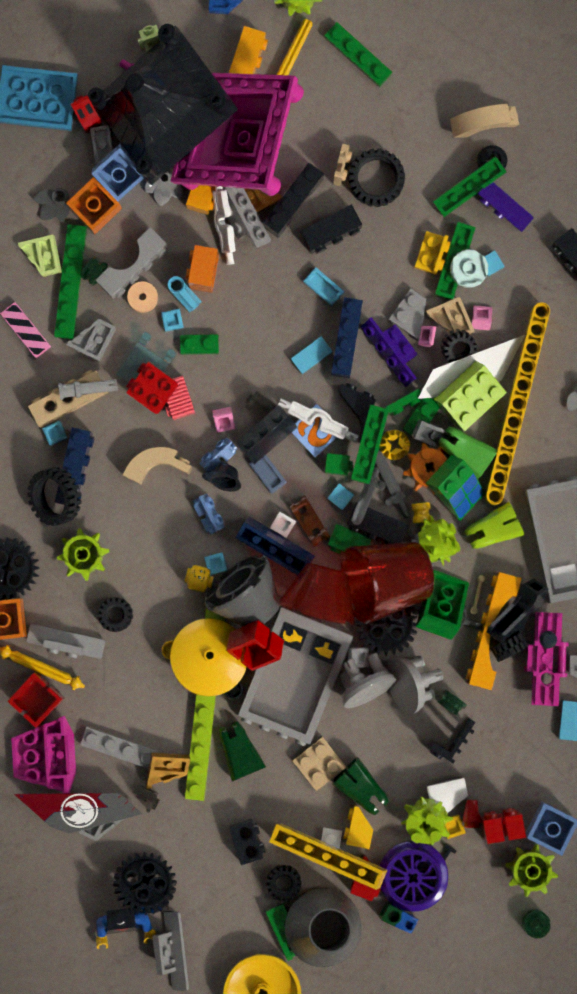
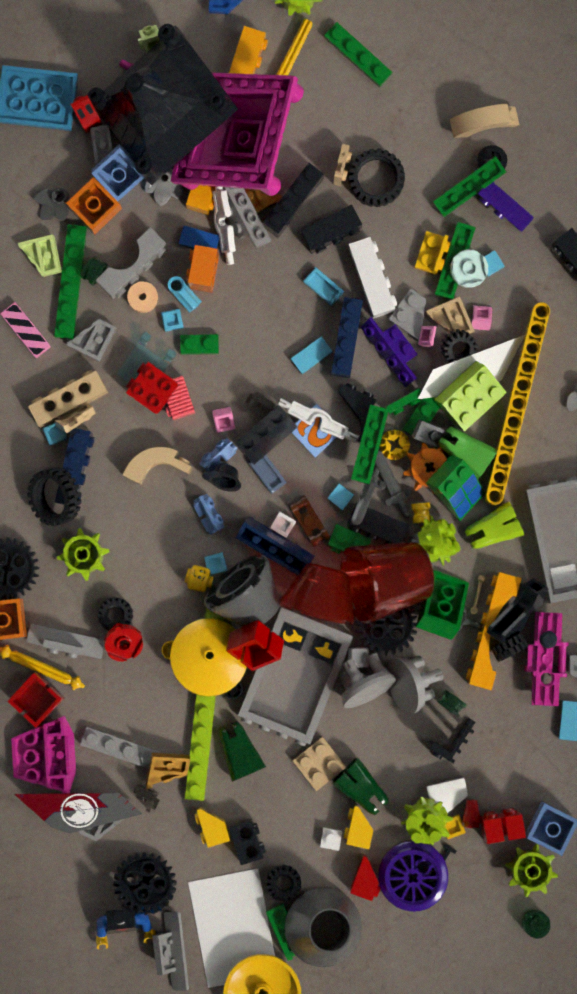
light grey pin [58,379,118,400] -> none
yellow brick [269,823,387,890] -> none
green brick [325,453,353,476] -> none
leg [378,901,419,934] -> none
none -> tan wing [54,403,96,433]
none -> red plate [104,623,143,662]
none -> blue tile [178,226,220,249]
none -> white sticker [188,869,275,988]
none -> yellow slope [194,807,231,848]
none -> white brick [348,237,397,319]

